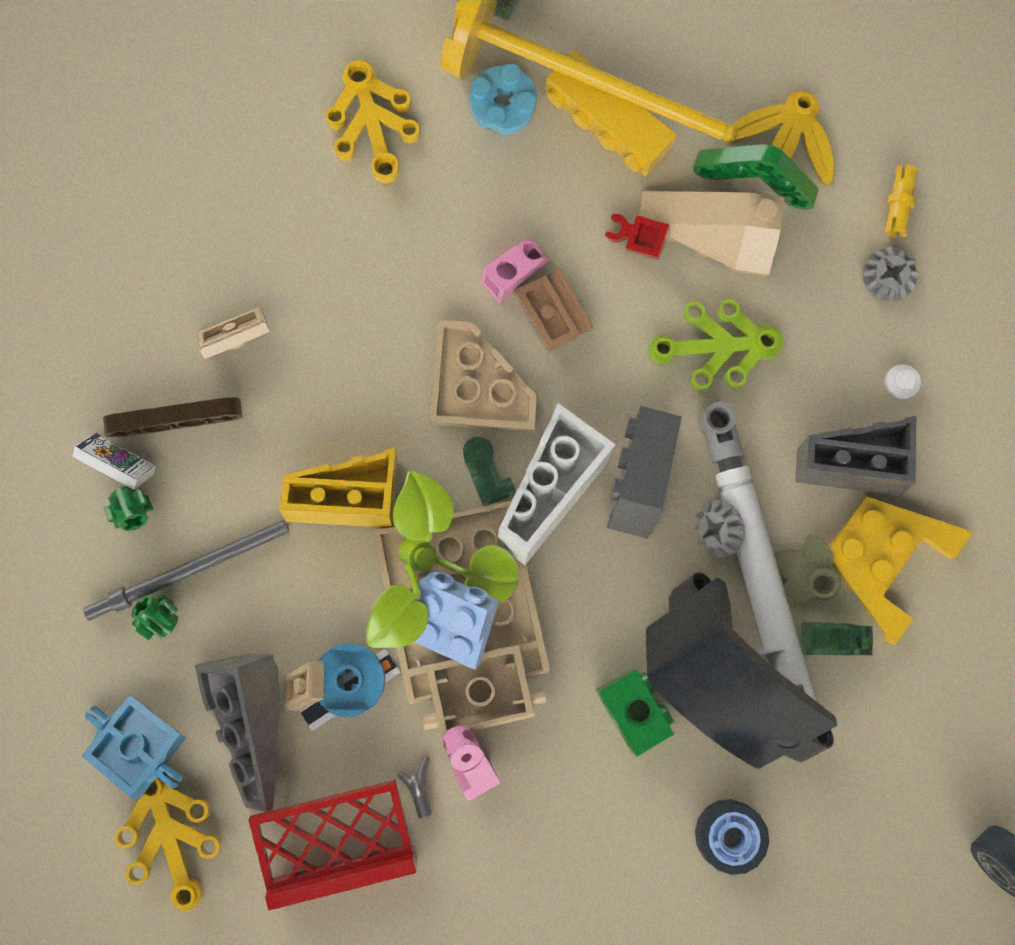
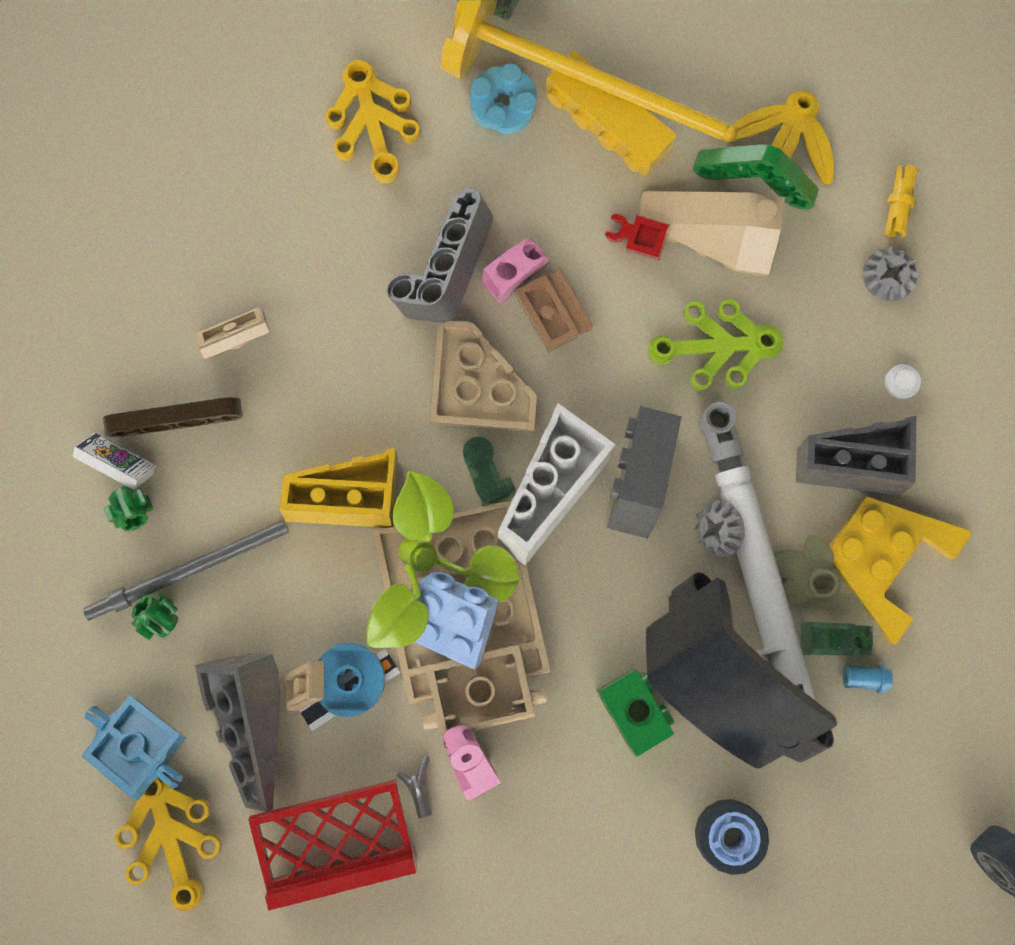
none -> dark grey beam [386,188,493,323]
none -> dark azure pin [843,664,893,694]

